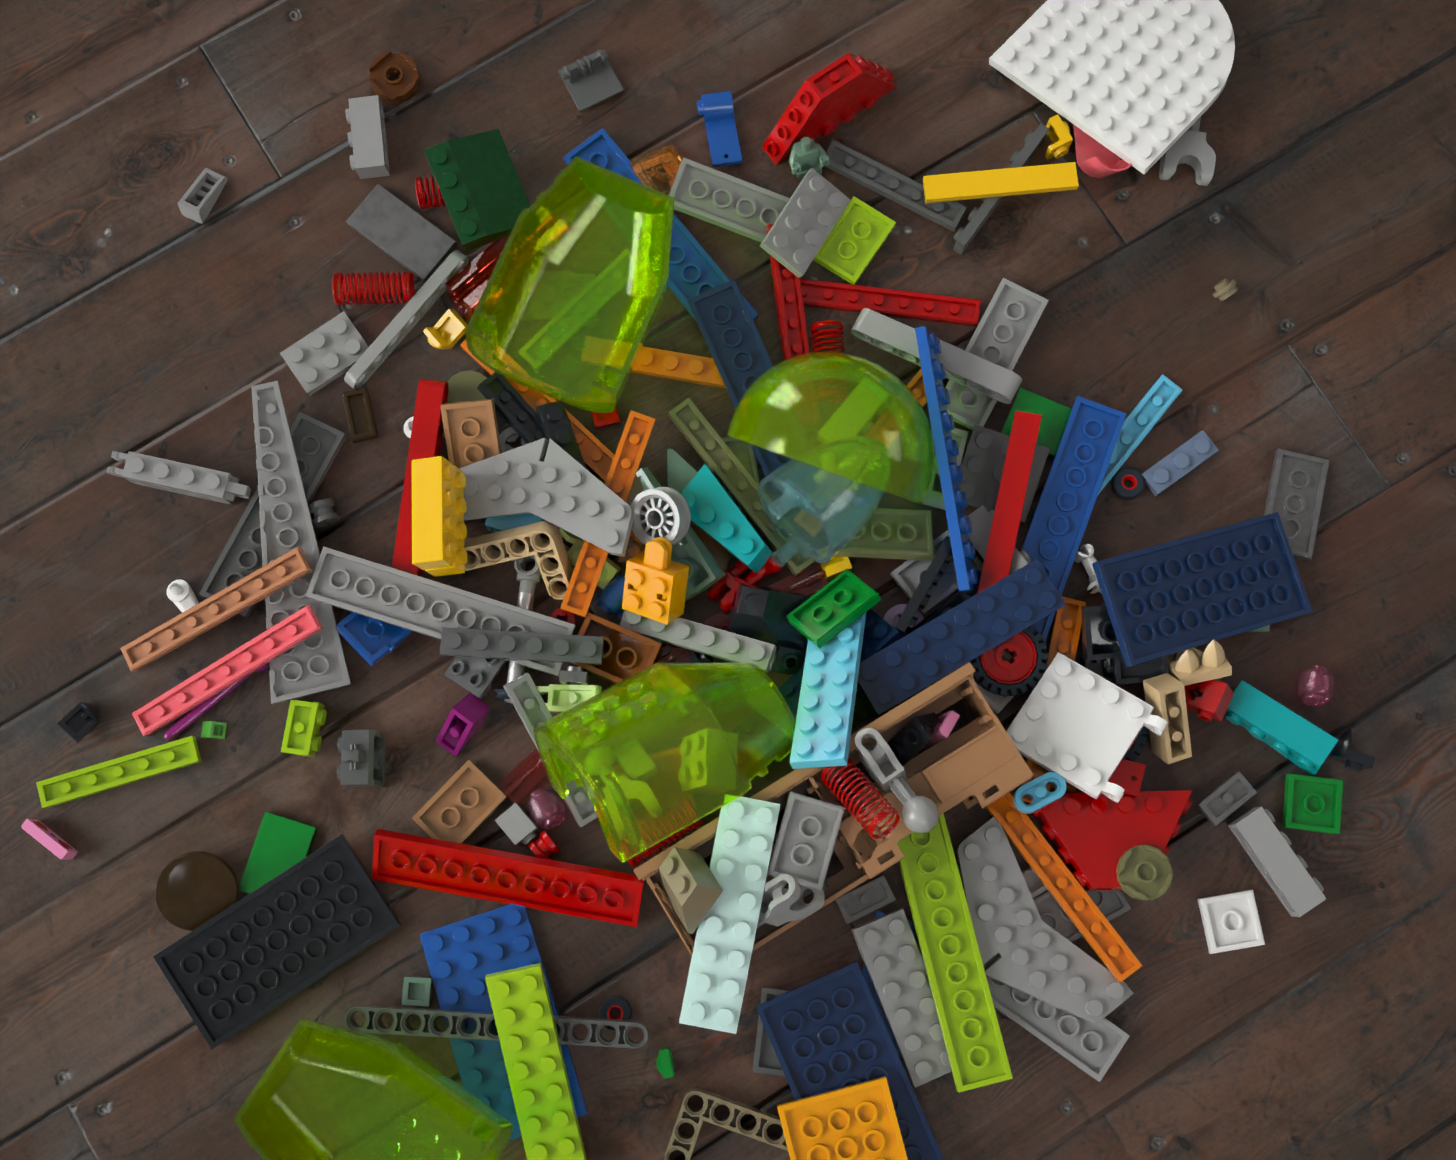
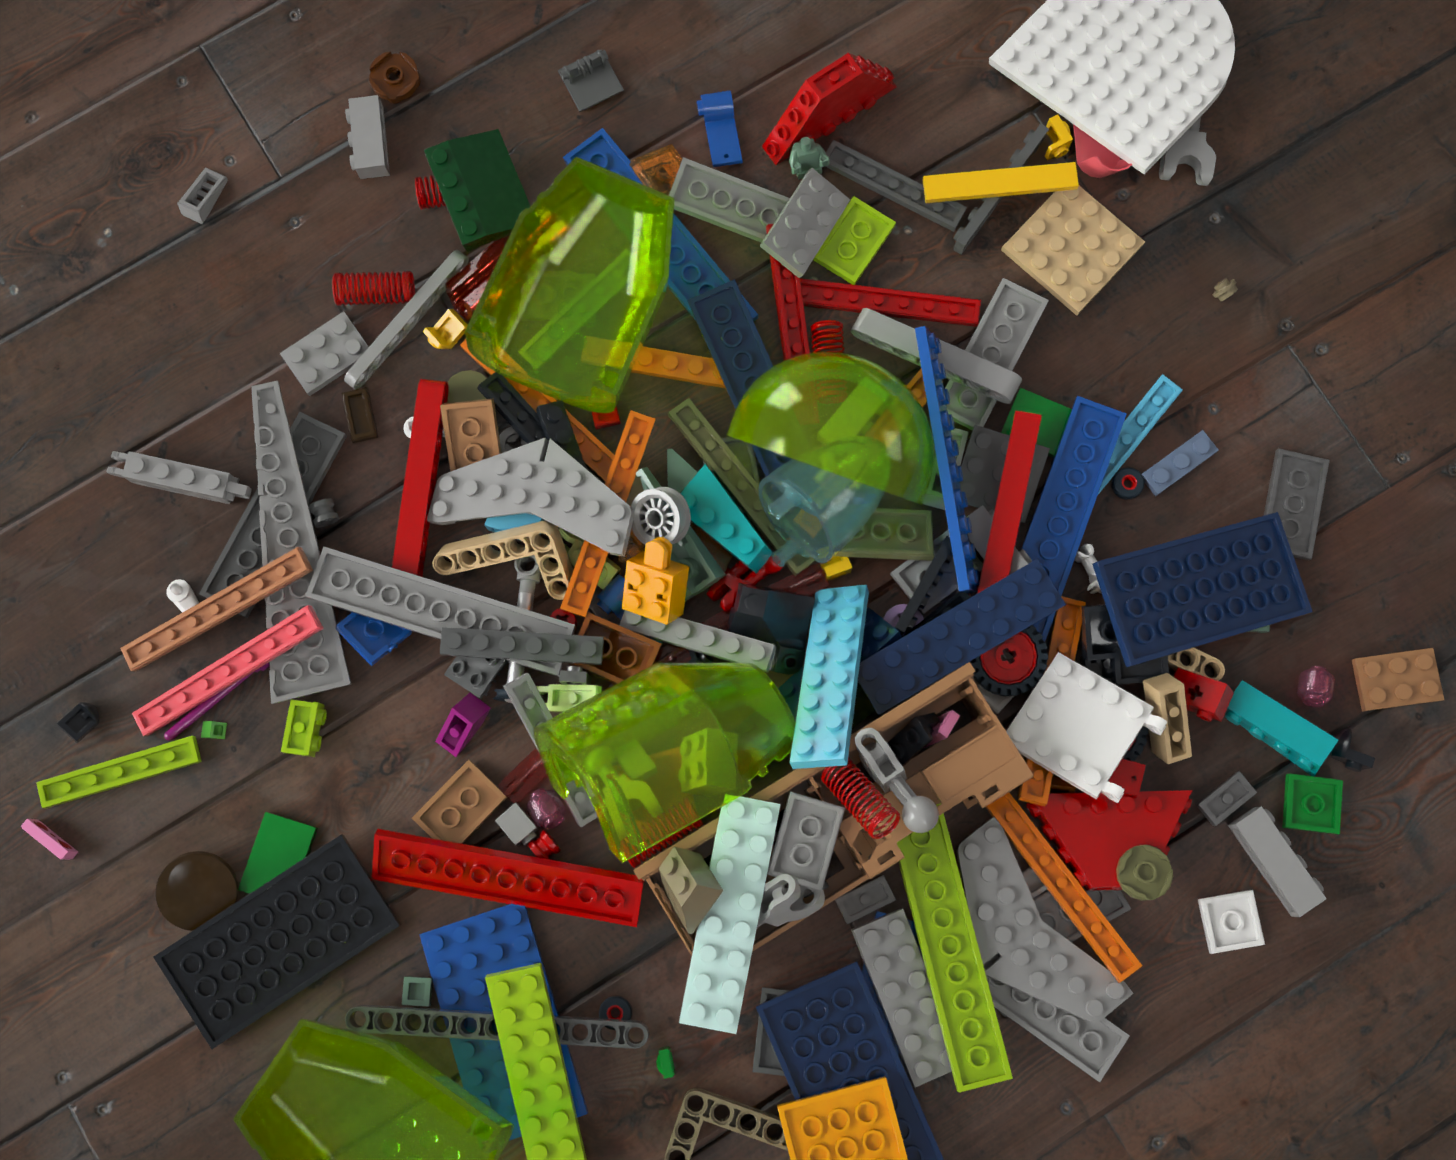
dark grey hinge [337,730,386,788] -> none
flat silver tile [346,184,457,282] -> none
yellow piece [412,456,467,577] -> none
green tile [786,569,881,649] -> none
medium azure plate [1013,772,1066,814] -> none
tan tile [1169,640,1232,686] -> none
none -> tan plate [1001,186,1145,315]
none -> medium nougat plate [1352,648,1444,712]

